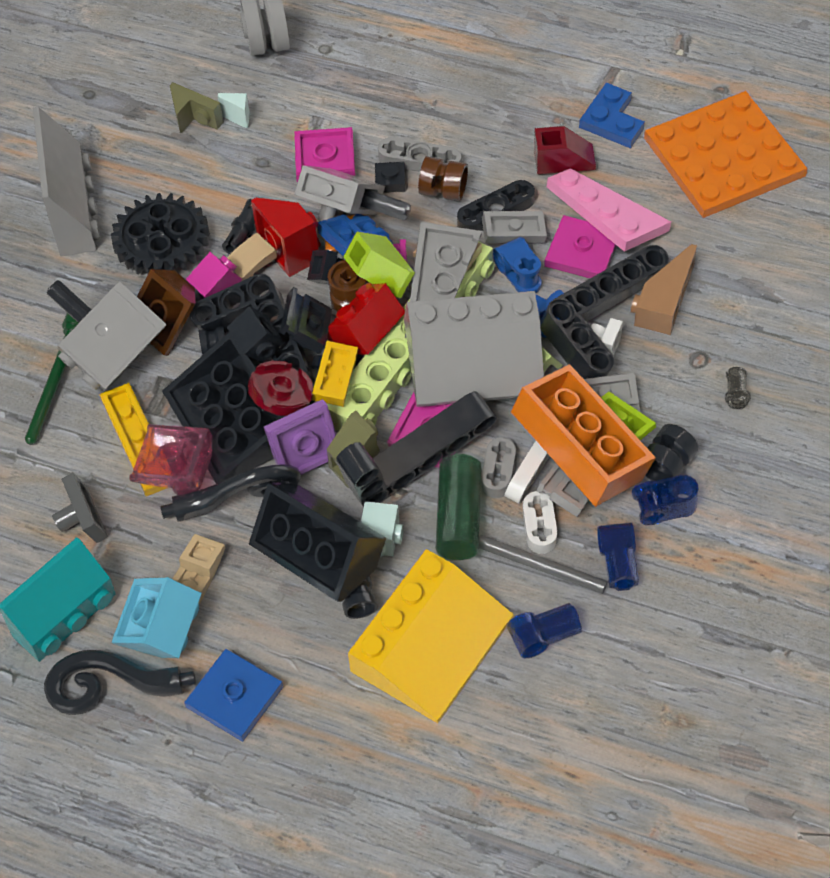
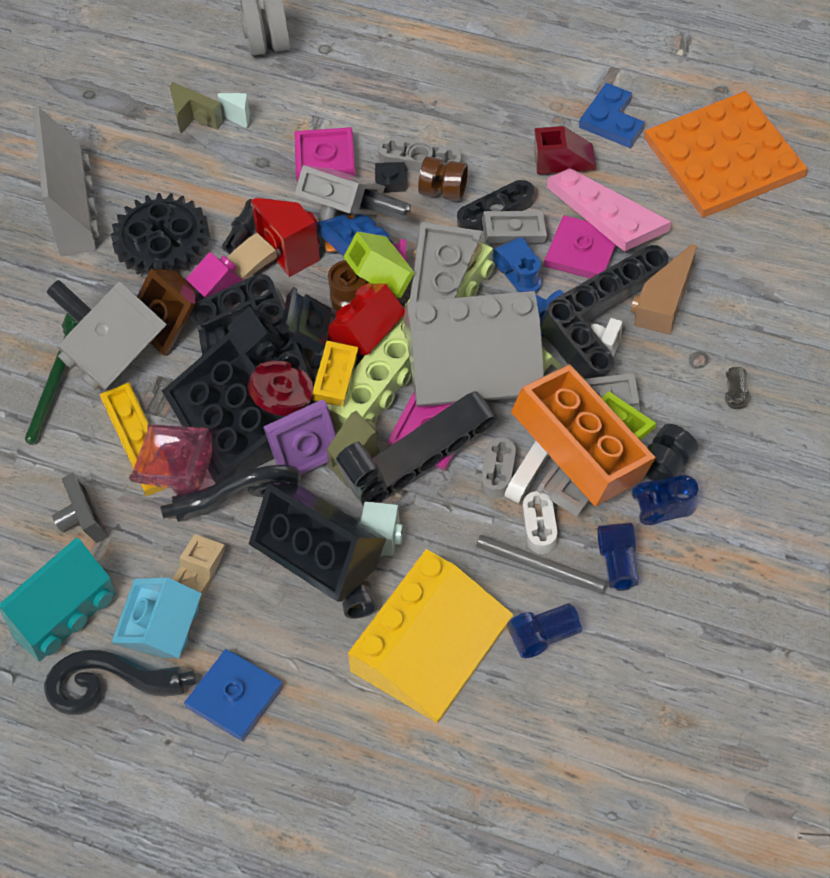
black tile [307,250,343,283] -> none
clear green piece [435,454,481,560] -> none

